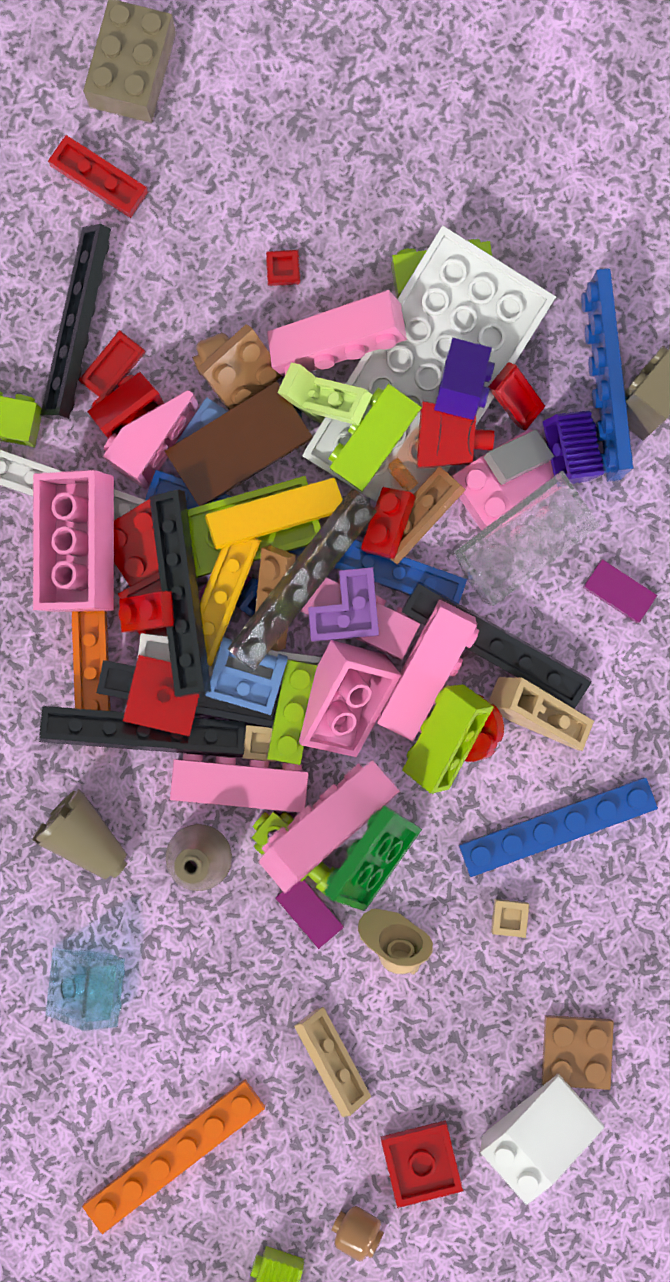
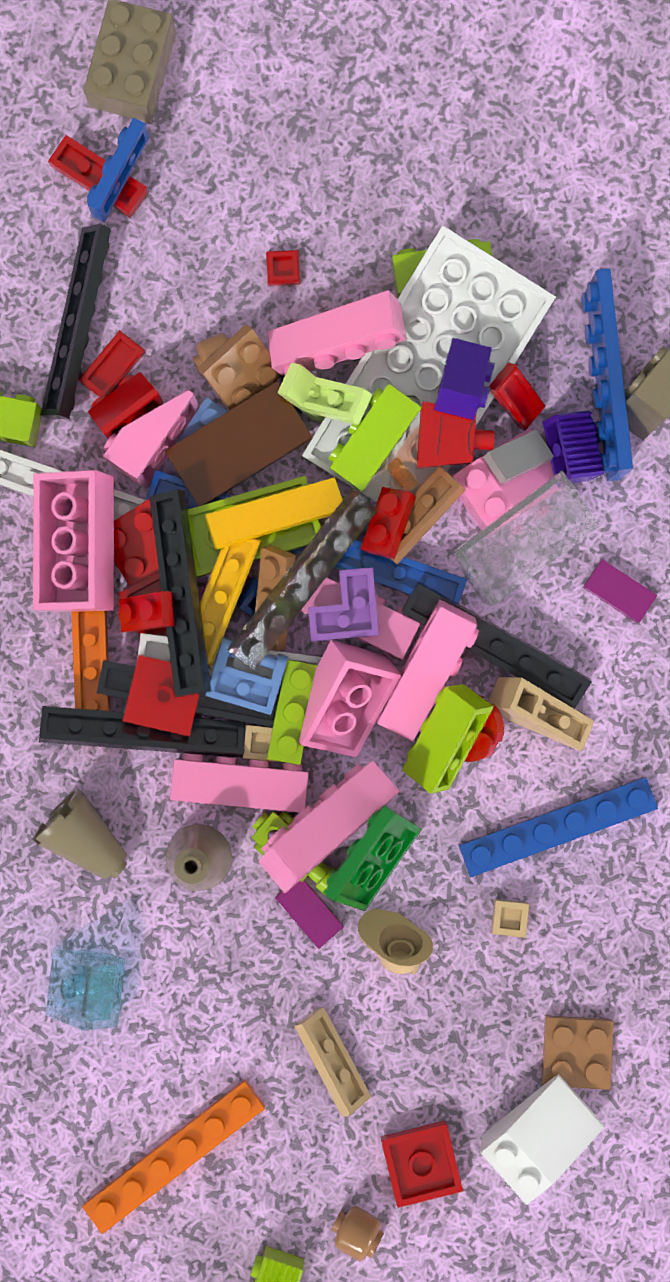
none -> blue plate [87,117,149,223]

